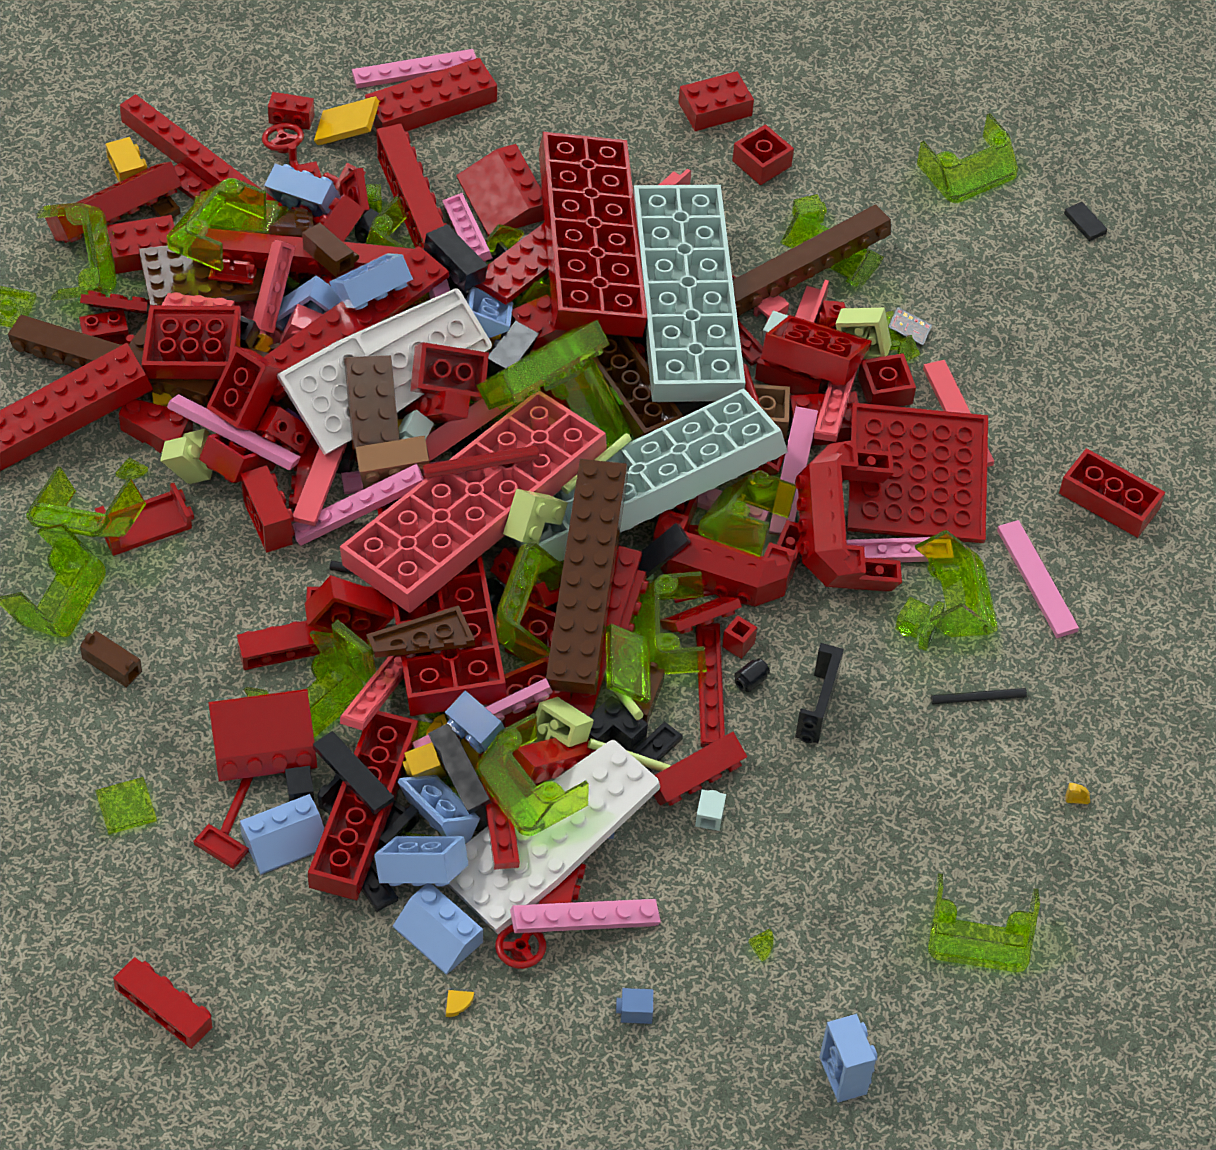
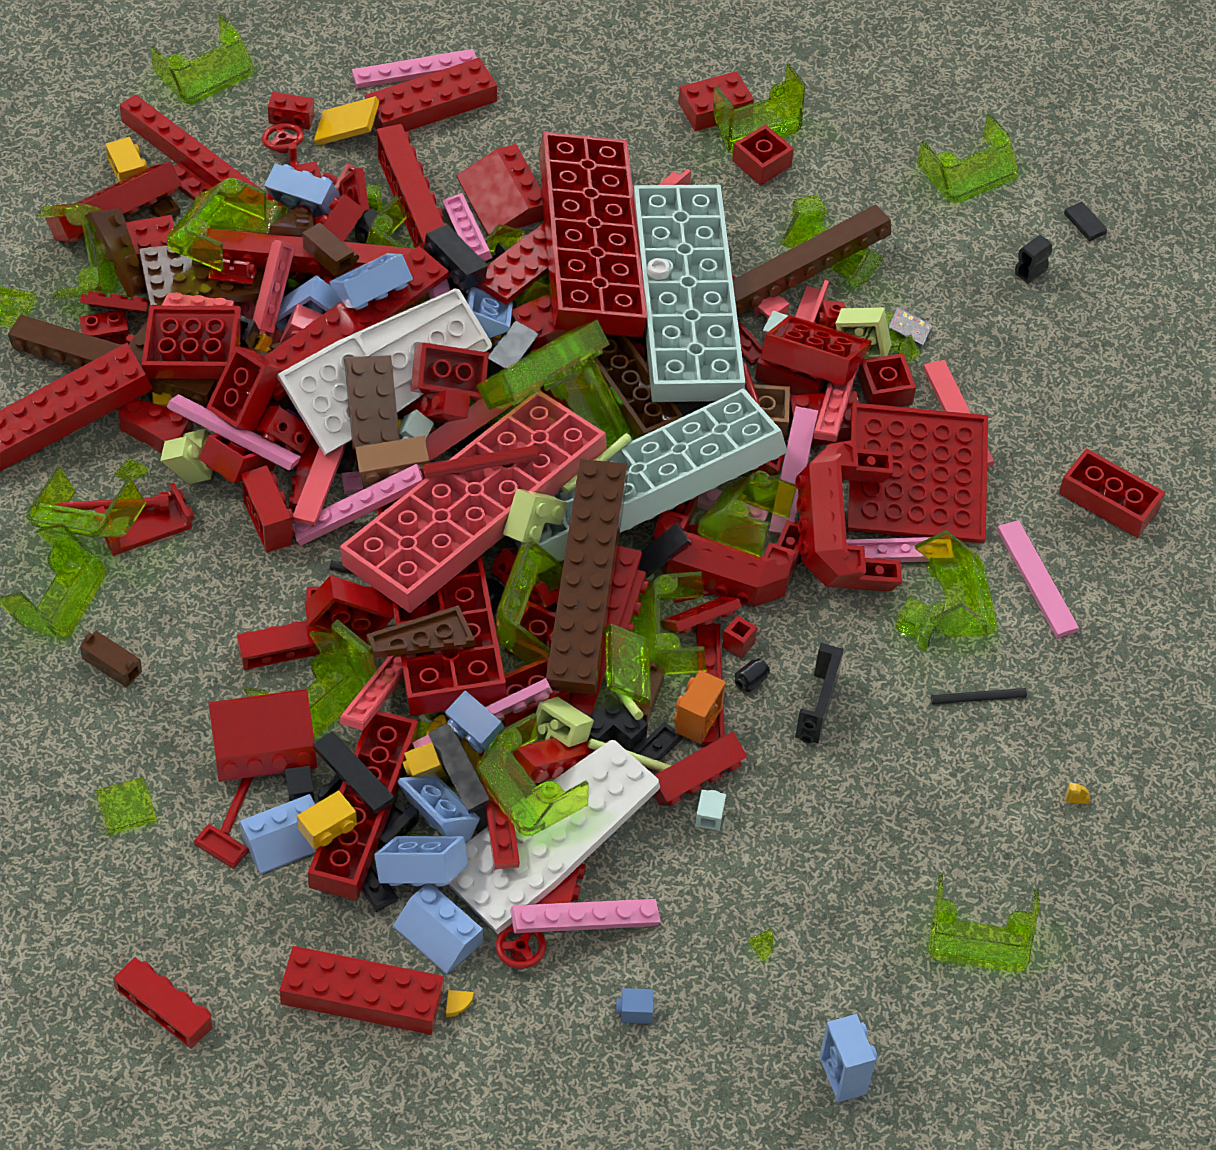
none -> red piece [55,492,169,512]
none -> reddish brown wing [84,209,147,297]
none -> clear neon green windscreen [150,13,253,104]
none -> red brick [279,946,444,1035]
none -> yellow brick [296,791,357,850]
none -> white tile [647,258,670,280]
none -> orange brick [673,670,726,744]
none -> clear neon green windscreen [713,64,805,153]
none -> black brick [1015,235,1052,284]

